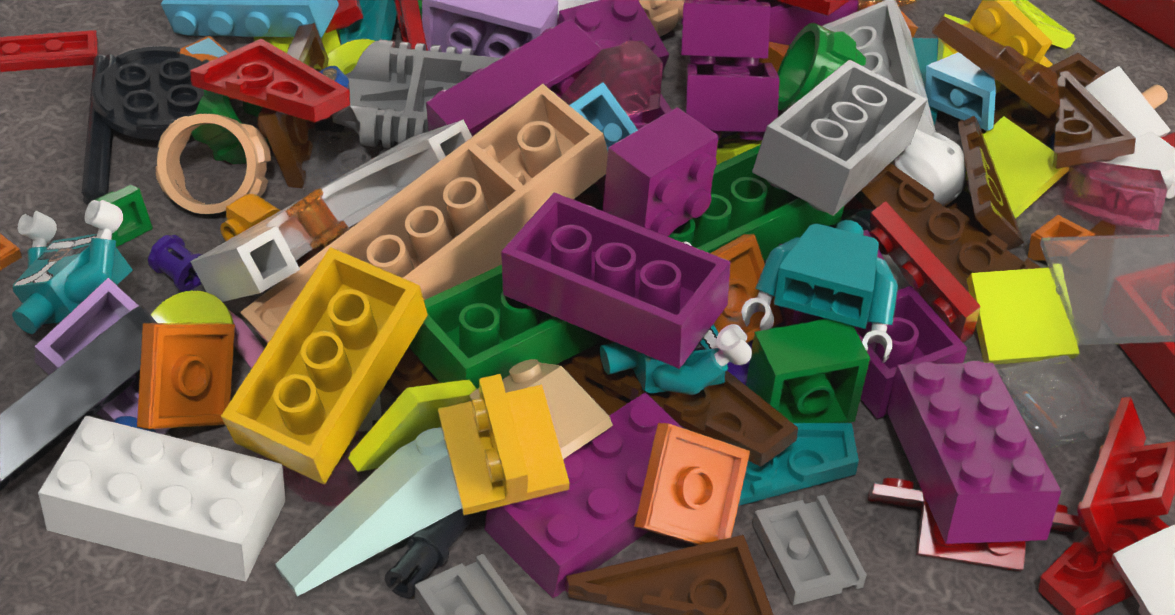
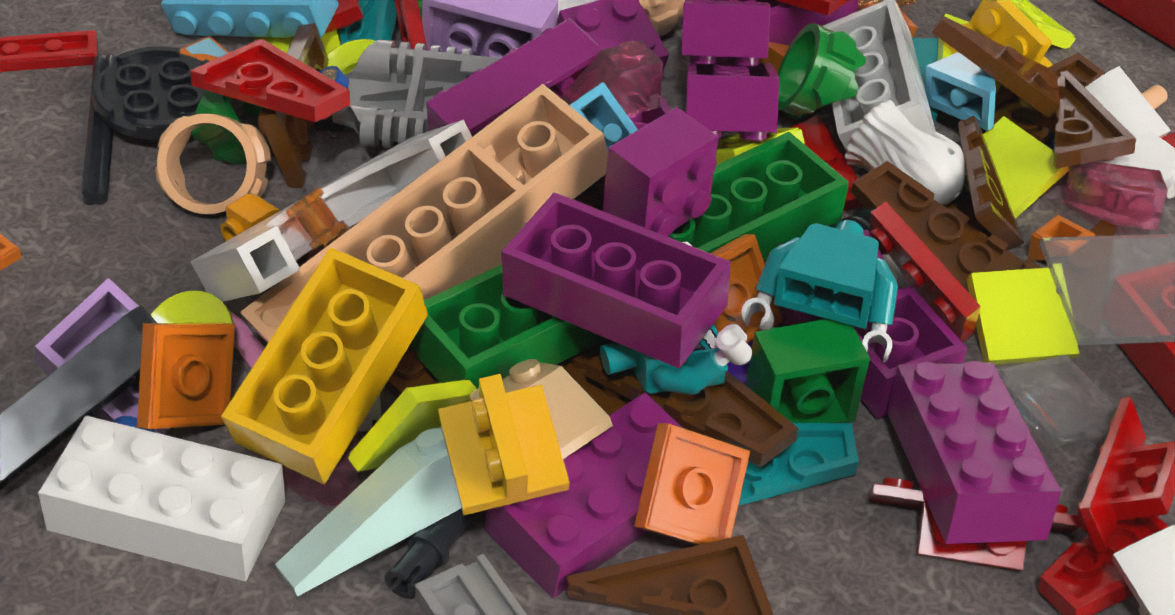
teal torso [12,200,133,334] -> none
green tile [95,185,153,247] -> none
dark purple bush [148,235,202,292] -> none
light grey brick [752,60,928,216] -> none
light grey plate [753,495,867,605] -> none

